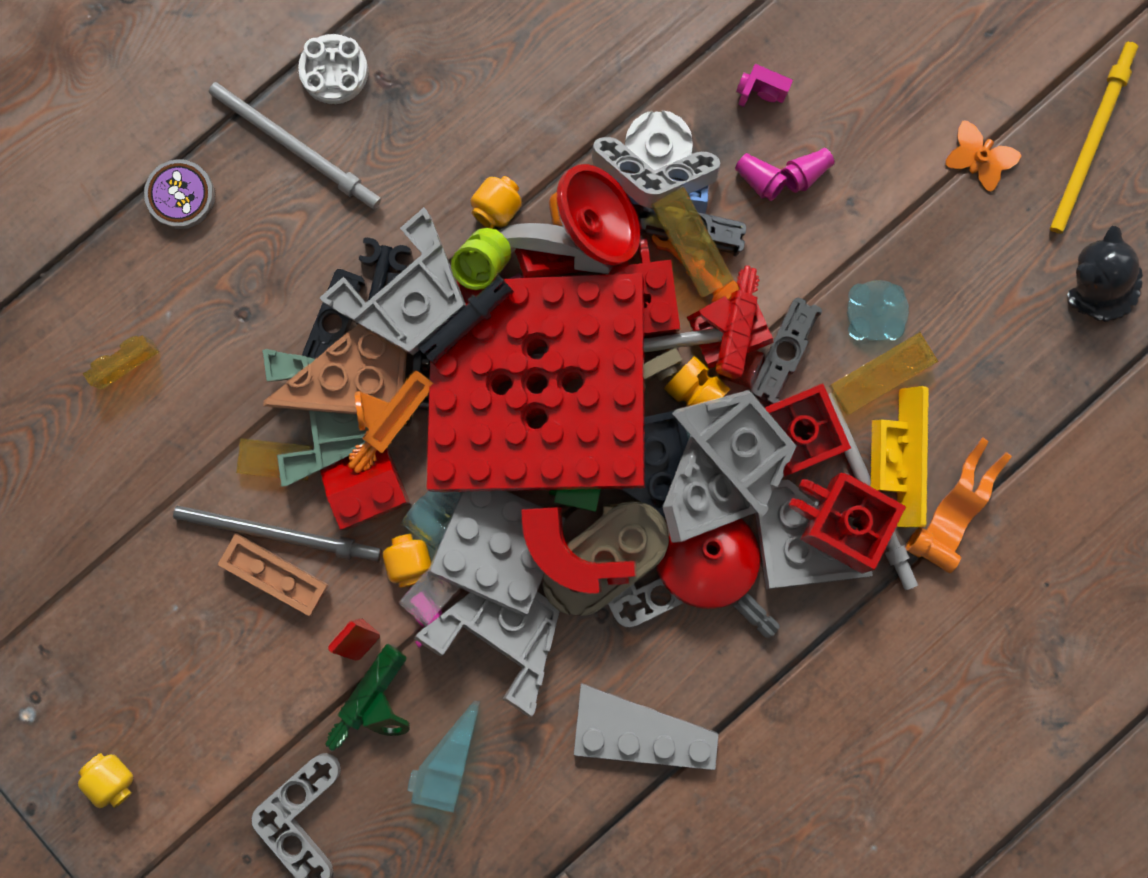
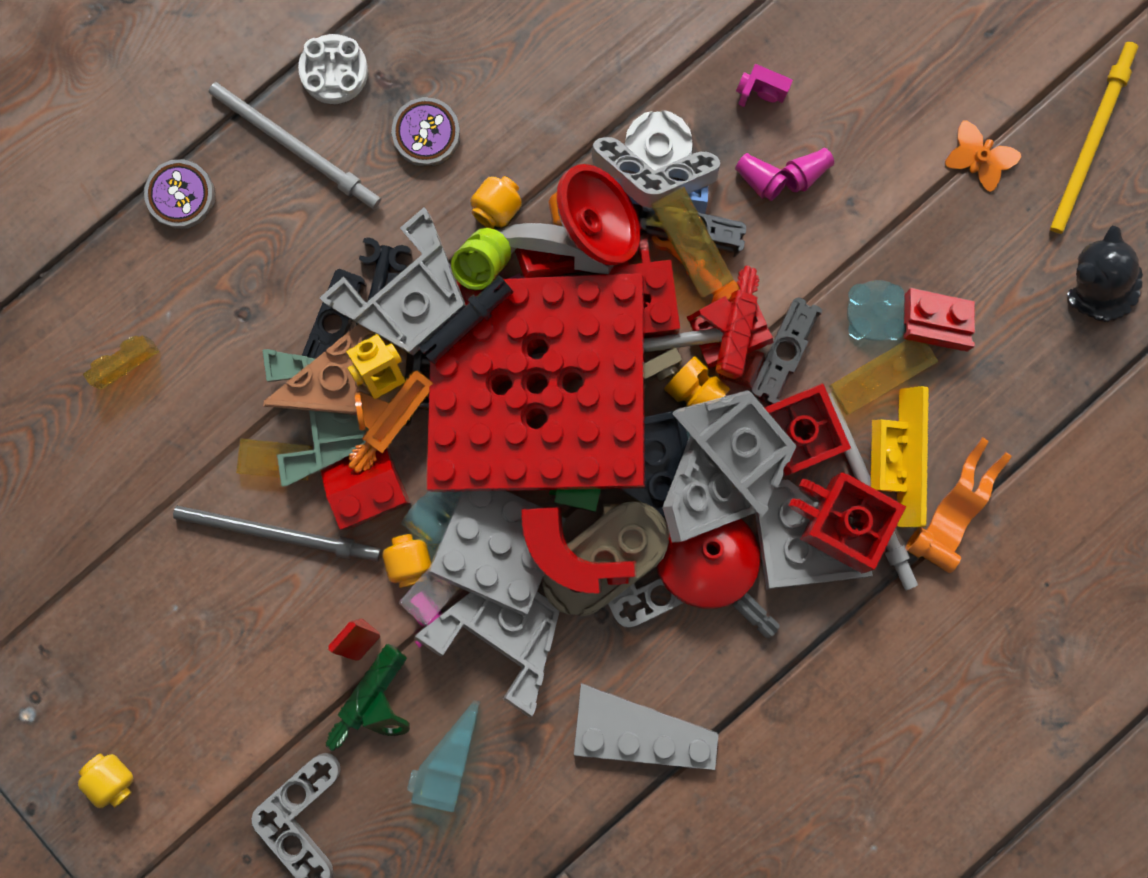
nougat plate [218,534,329,616] -> none
none -> yellow brick [346,334,406,400]
none -> tile [391,97,460,166]
none -> plate [904,288,975,352]

